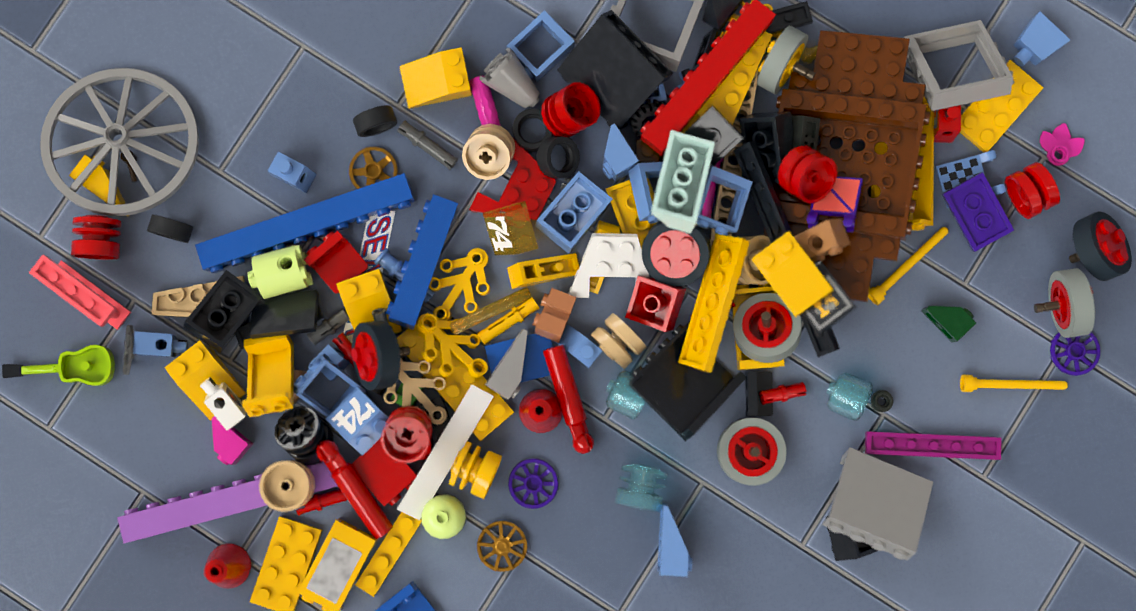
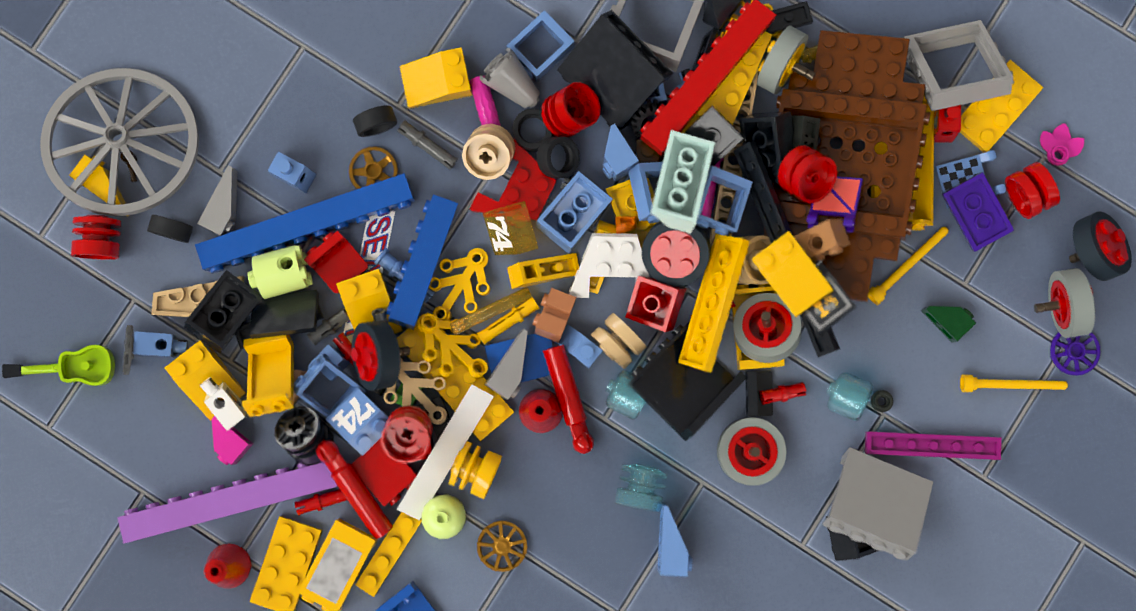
coral fence [29,255,131,330] -> none
tan wheel [259,460,315,512] -> none
dark purple wheel [508,459,558,509] -> none
medium blue torso [1013,11,1070,67] -> none
none -> light grey slope [197,165,237,236]
none -> orange tile [615,216,637,233]

